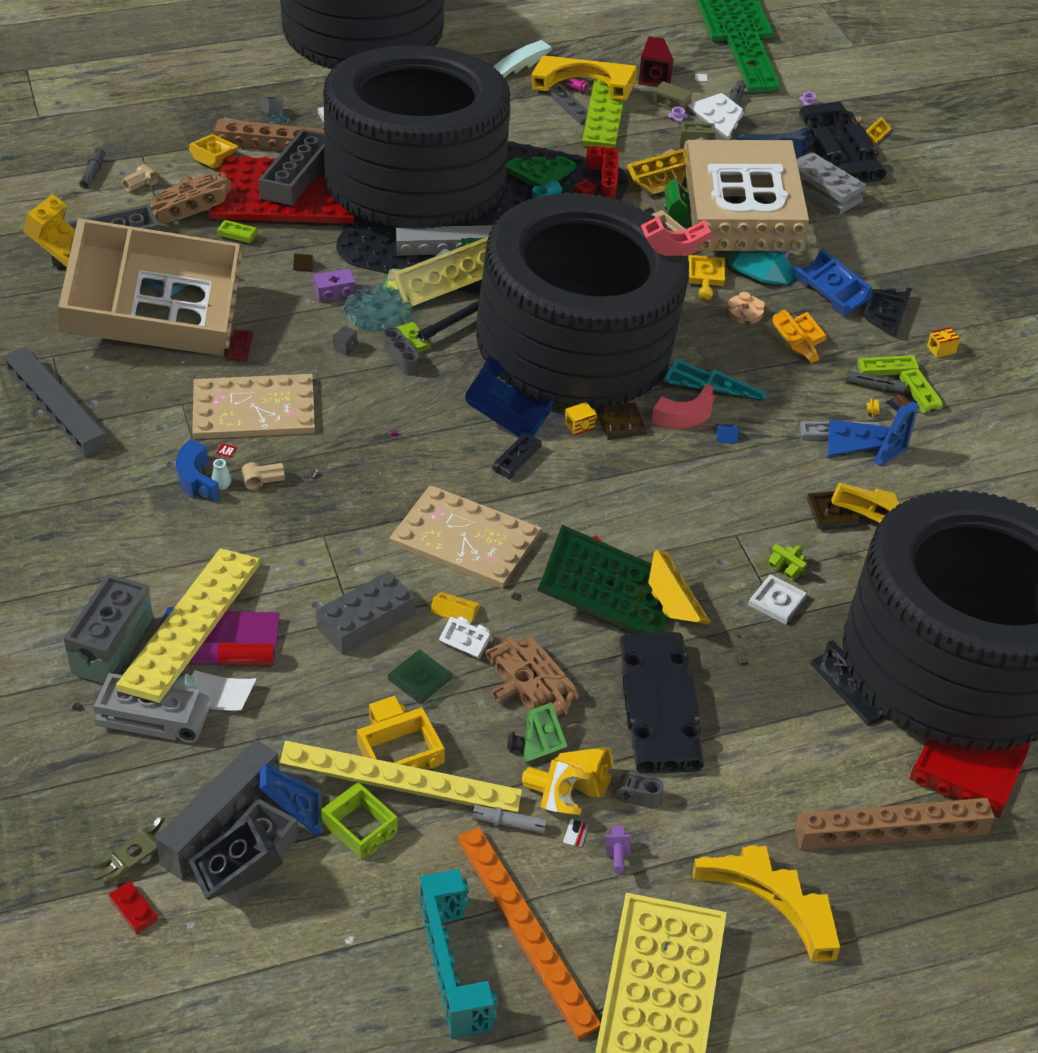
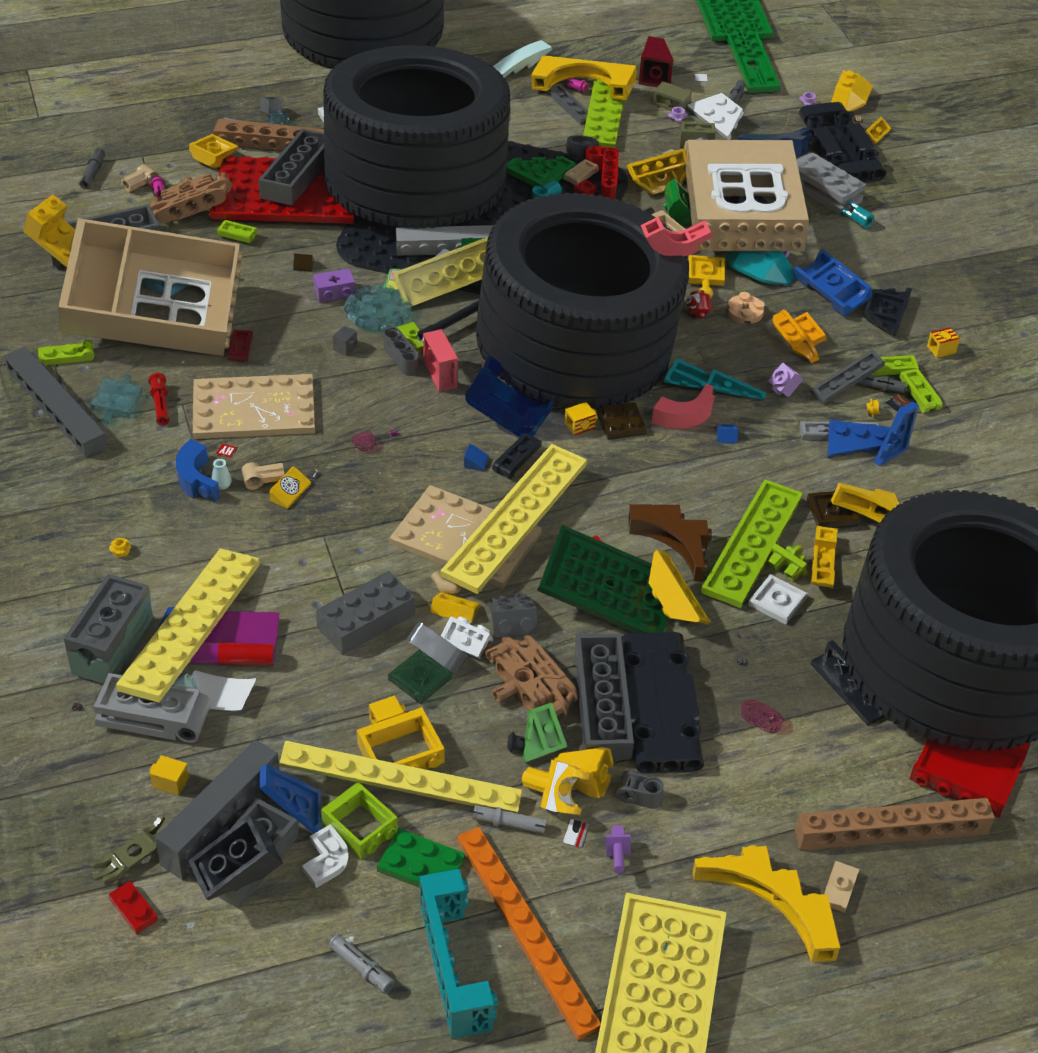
none -> lime plate [38,340,94,366]
none -> clear light blue plate [91,374,142,425]
none -> yellow plate [109,538,131,558]
none -> red pin [148,373,169,425]
none -> yellow brick [149,755,190,796]
none -> dark pink pin [151,177,165,199]
none -> yellow slope [269,466,311,509]
none -> white plate [302,824,348,888]
none -> light grey pin [329,934,395,994]
none -> clear pink tile [351,430,375,451]
none -> green plate [377,828,466,888]
none -> beam [406,621,468,674]
none -> coral window [423,329,458,392]
none -> tan arm [431,571,462,594]
none -> light yellow plate [440,444,587,594]
none -> blue slope [464,444,489,471]
none -> dark grey bracket [487,594,538,638]
none -> tan plate [563,159,599,185]
none -> black tyre [566,135,599,158]
none -> dark grey brick [574,634,634,761]
none -> reddish brown arch [628,504,712,581]
none -> red head [686,290,712,319]
none -> lime plate [701,479,803,608]
none -> clear pink beam [741,699,783,733]
none -> lavender brick [768,363,804,397]
none -> dark grey tile [811,349,885,405]
none -> yellow slope [811,526,838,588]
none -> tan plate [824,861,859,913]
none -> yellow wedge [831,70,873,111]
none -> teal hinge [841,200,875,228]

